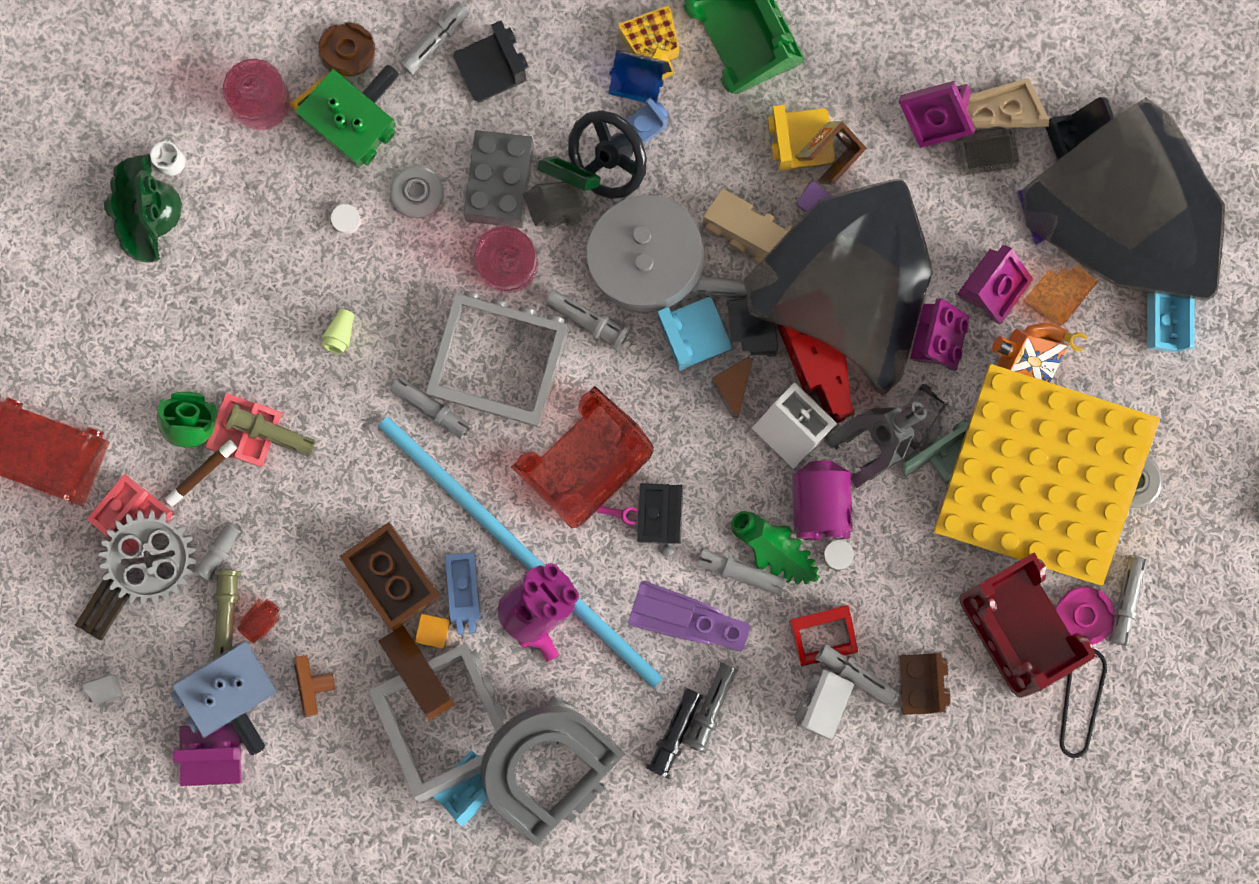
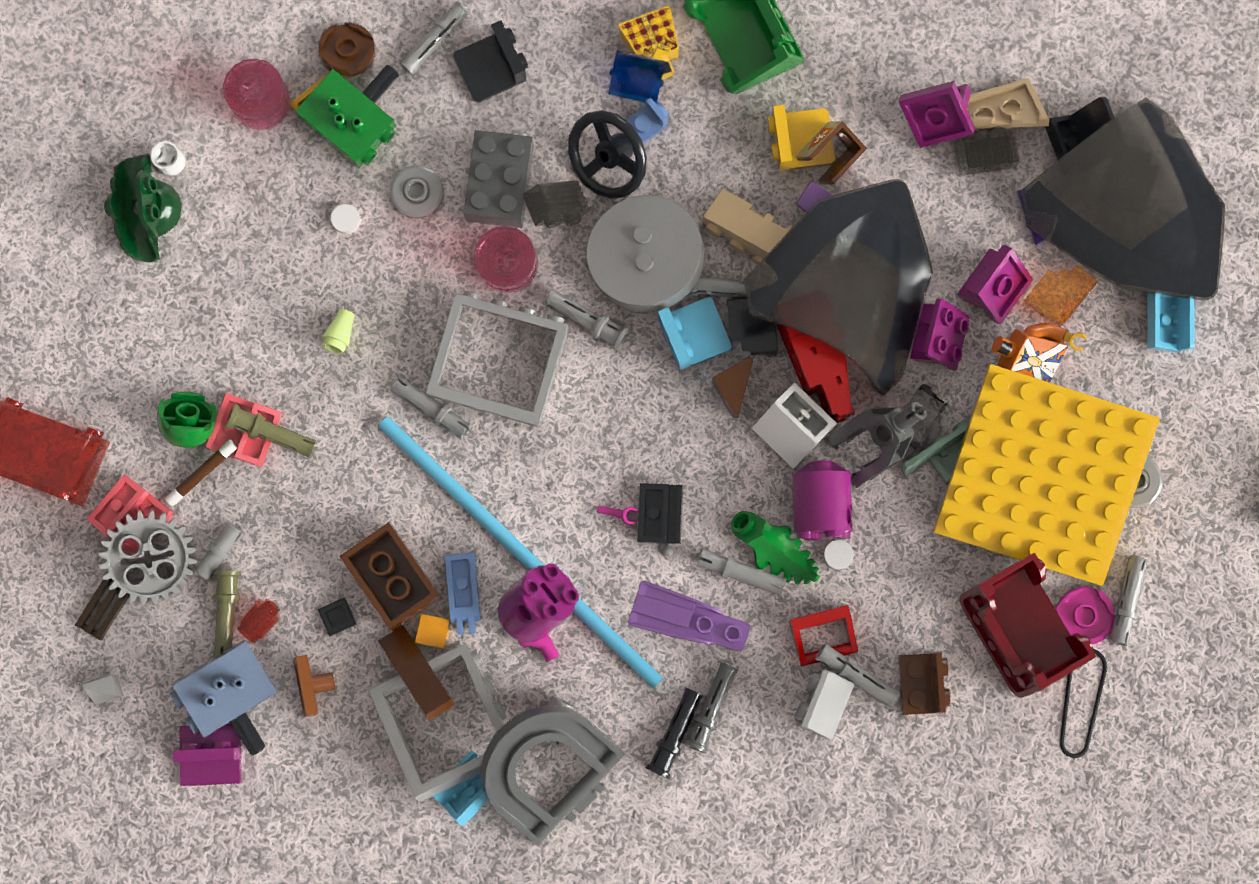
clear red windscreen [511,386,654,528] -> none
dark green tile [537,156,601,191] -> none
none -> black tile [317,597,357,637]

